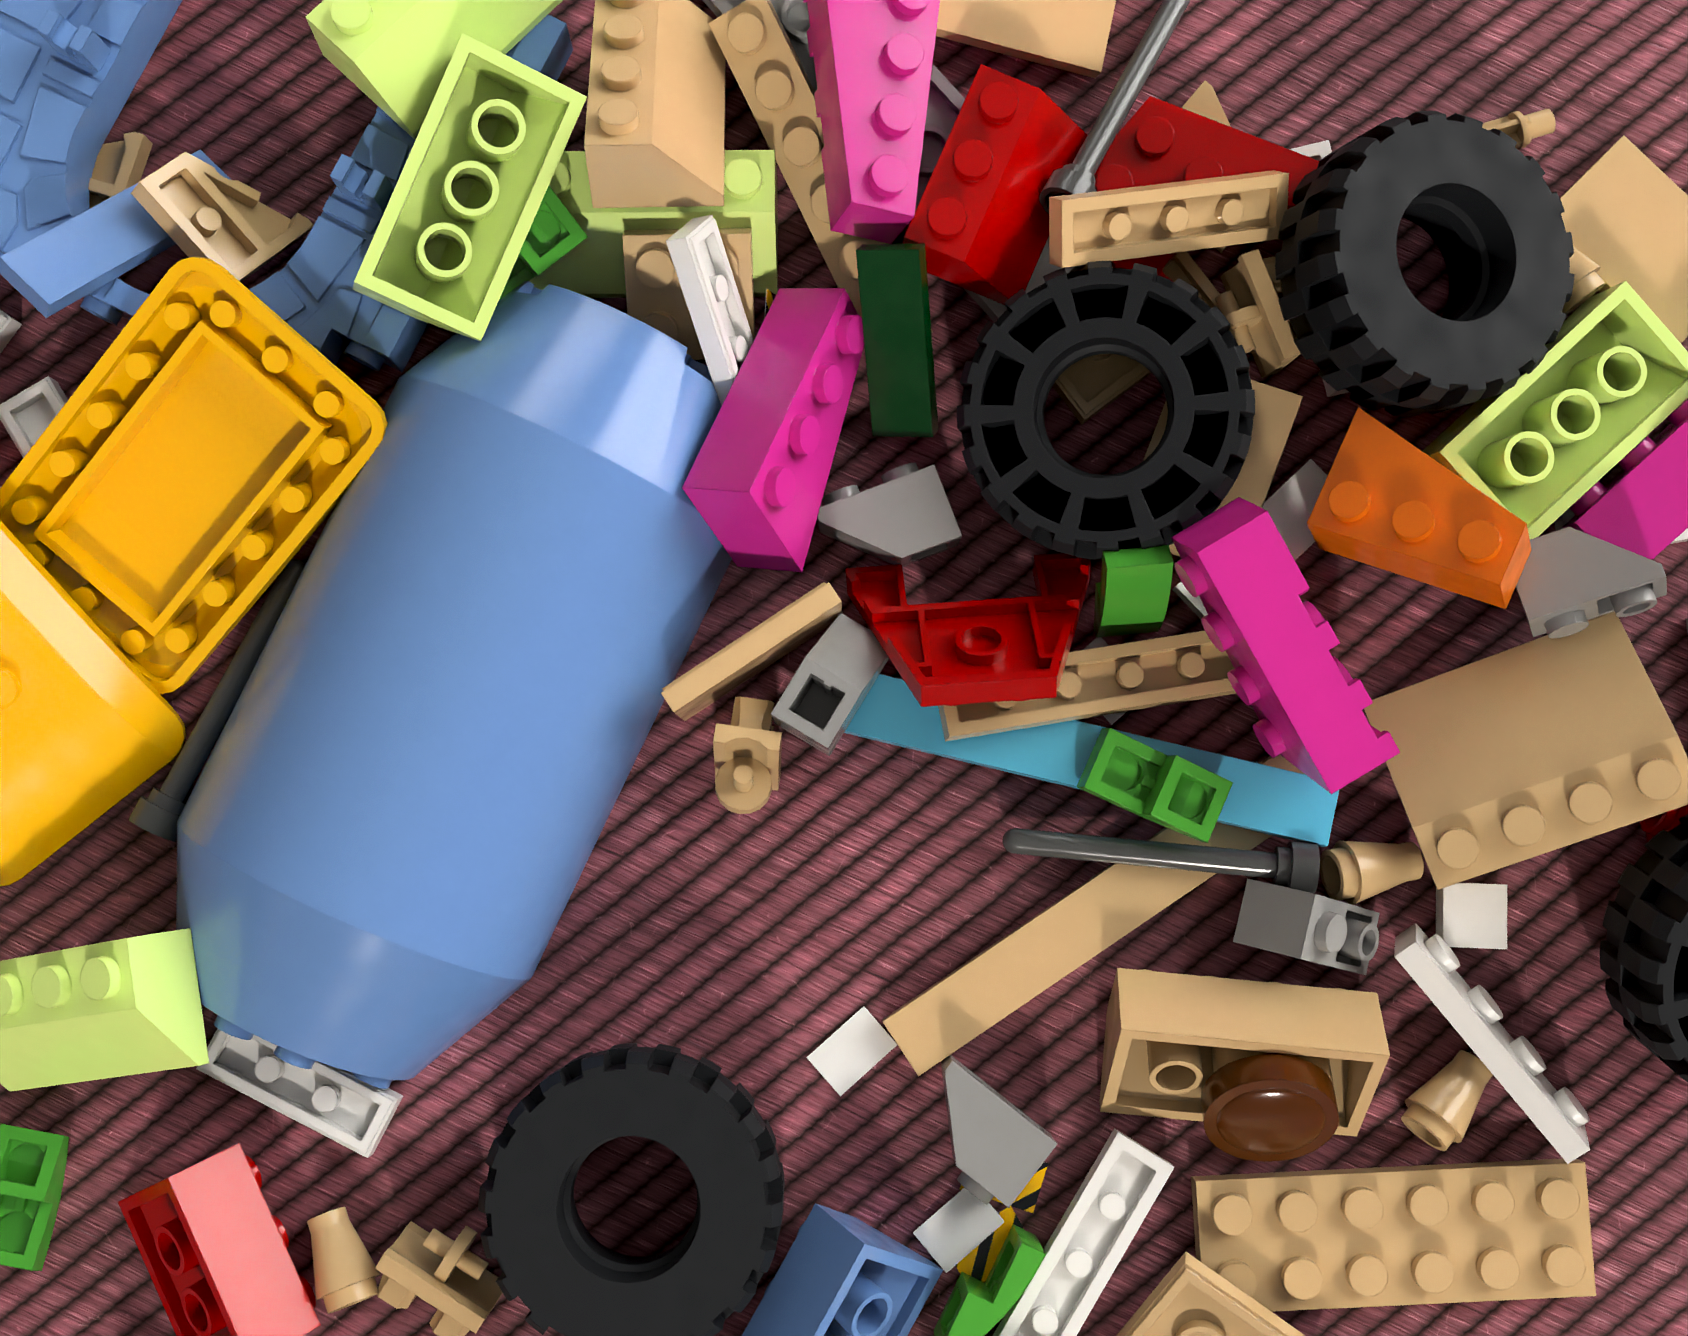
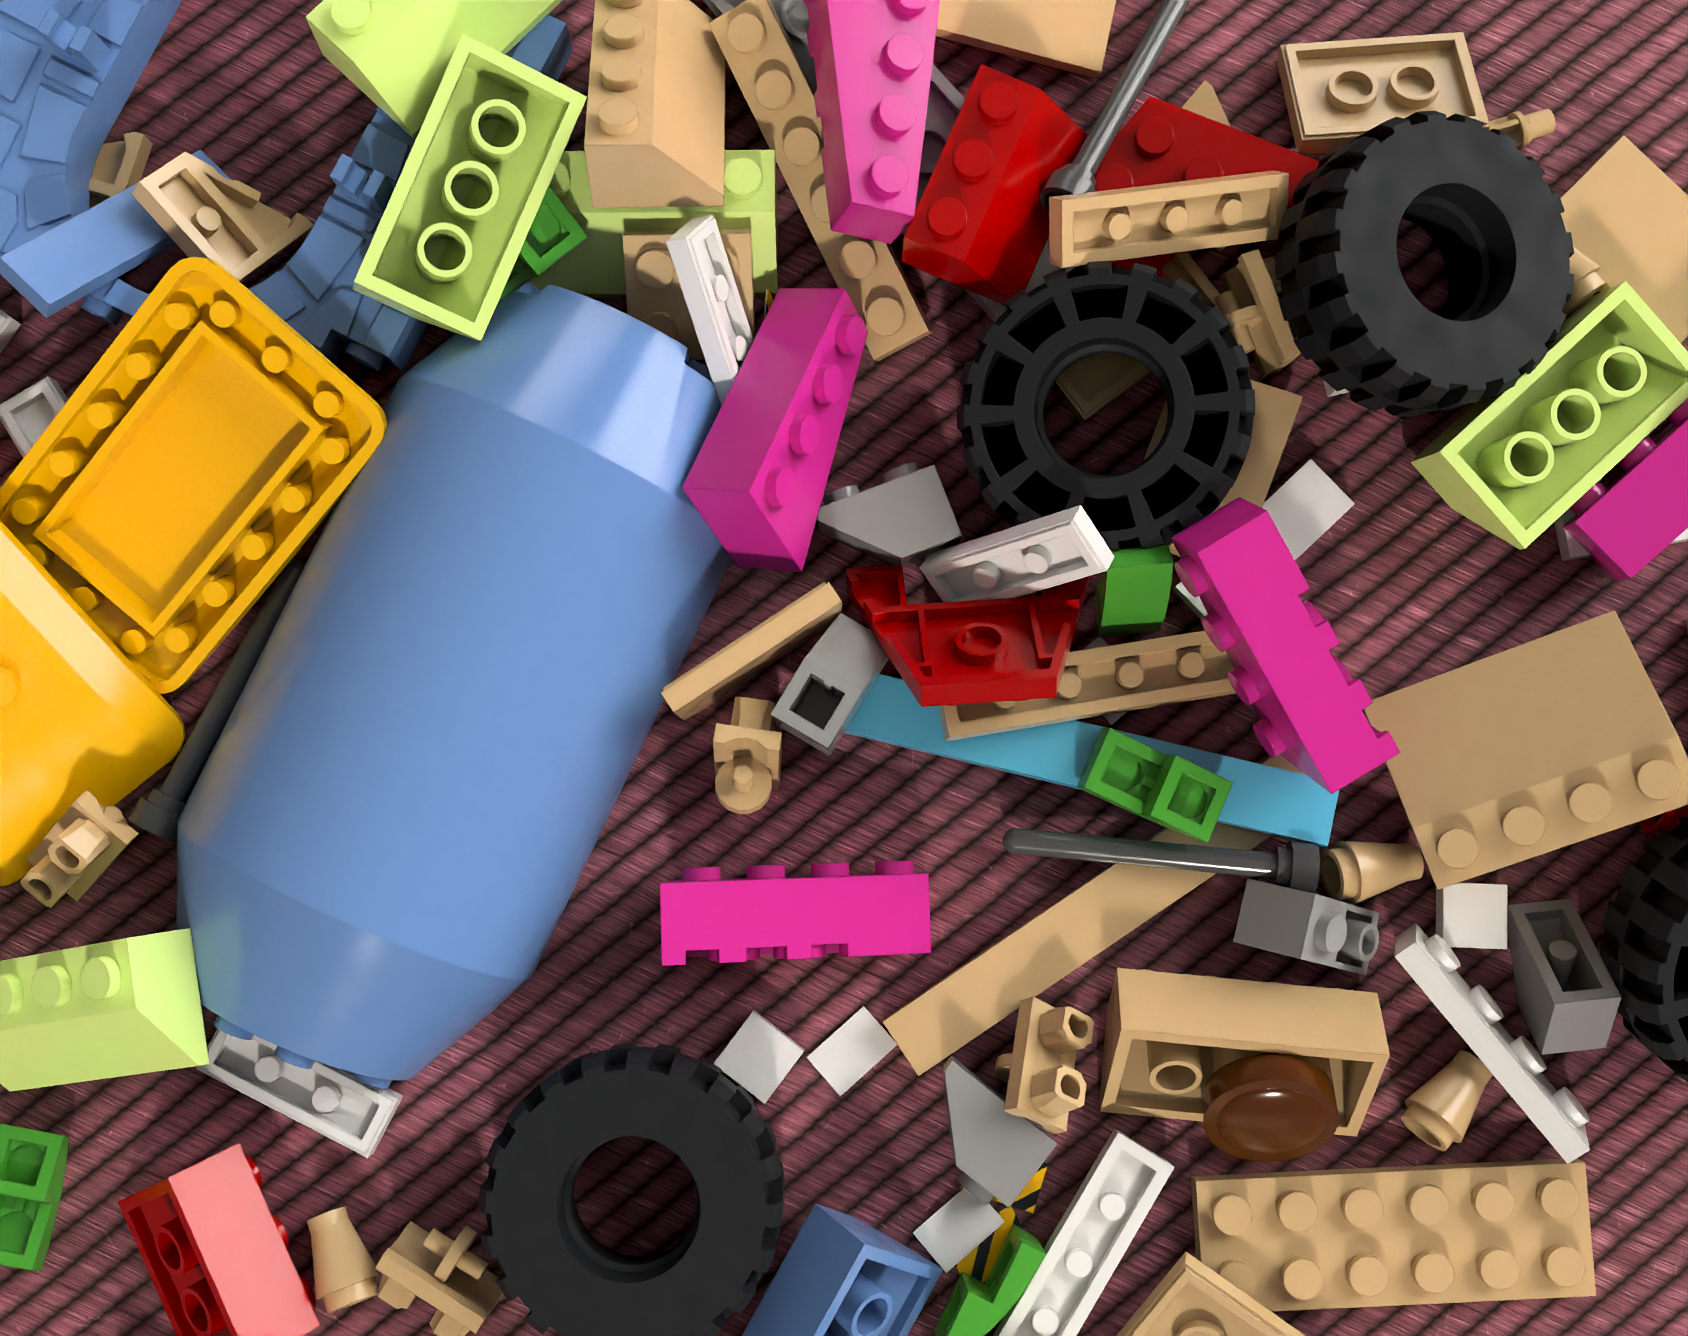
dark green tile [856,243,939,437] -> none
orange wedge [1307,407,1531,609] -> none
light grey slope [1515,527,1667,639] -> none
none -> tan hips [20,790,139,908]
none -> dark pink wedge [660,860,931,966]
none -> white tile [714,1010,804,1104]
none -> white tile [919,505,1115,602]
none -> tan hips [994,996,1094,1135]
none -> tan tile [1276,32,1490,155]
none -> light grey slope [1507,899,1621,1055]

